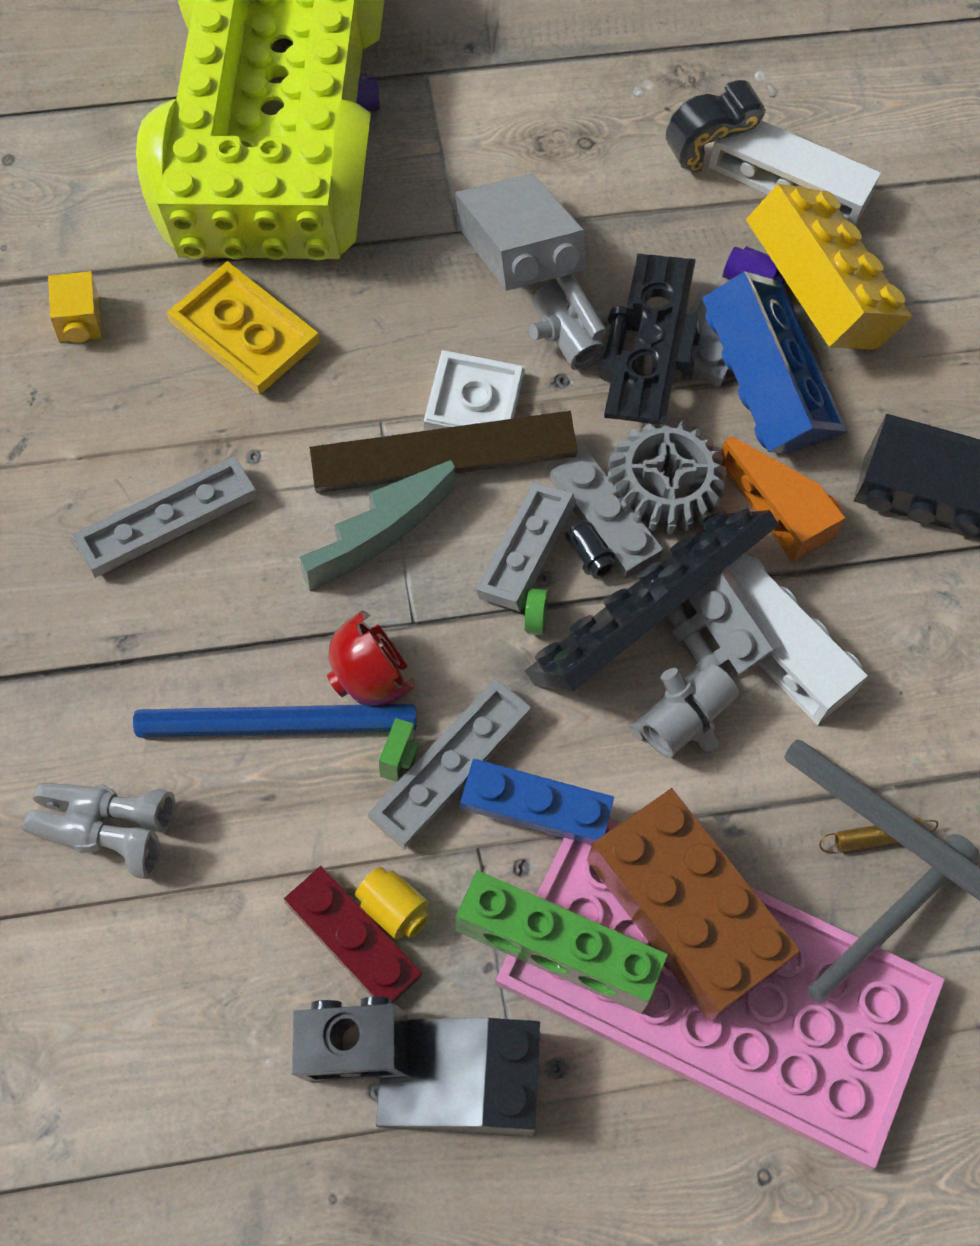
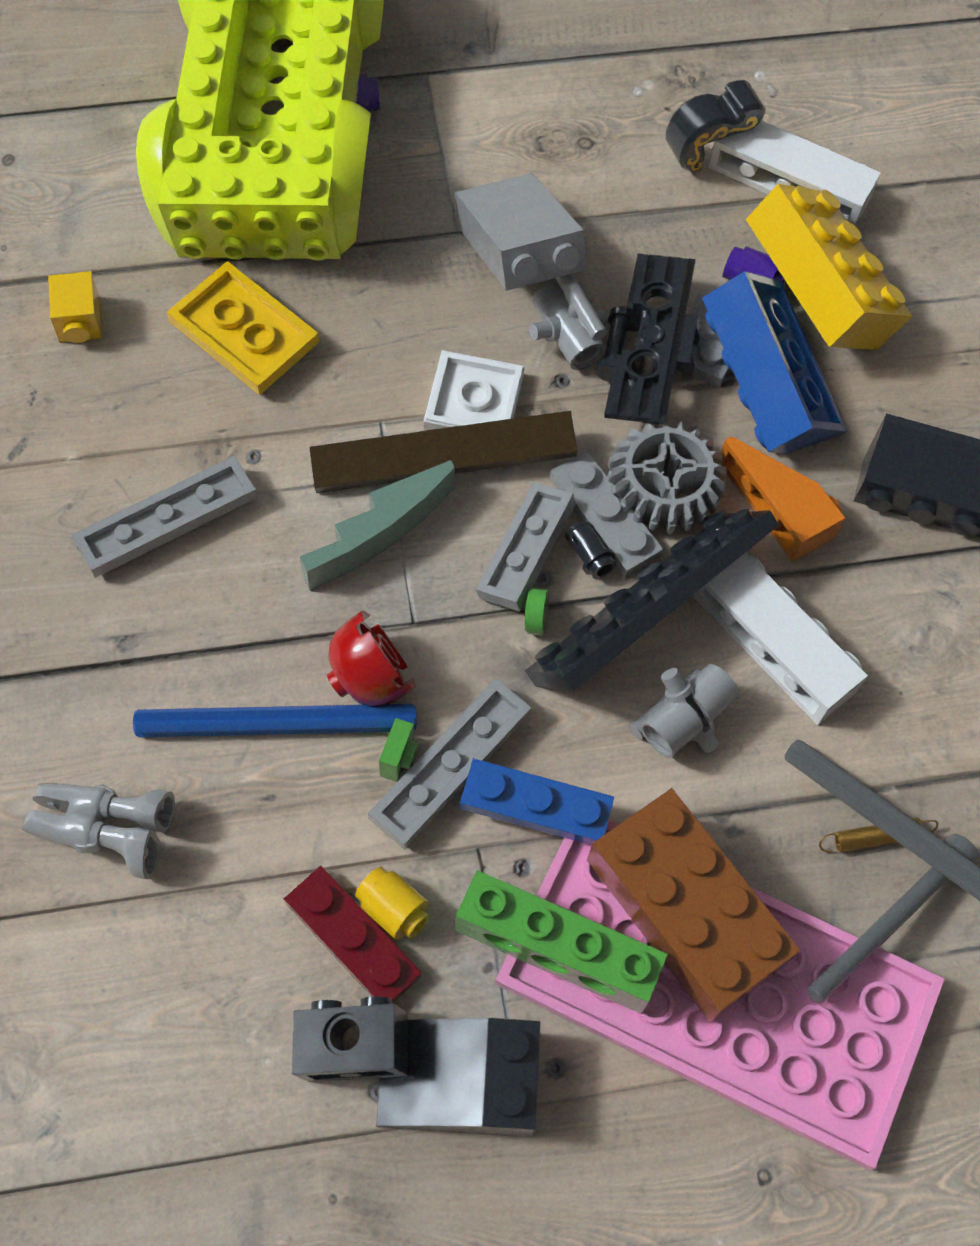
light grey plate [667,569,781,674] -> none

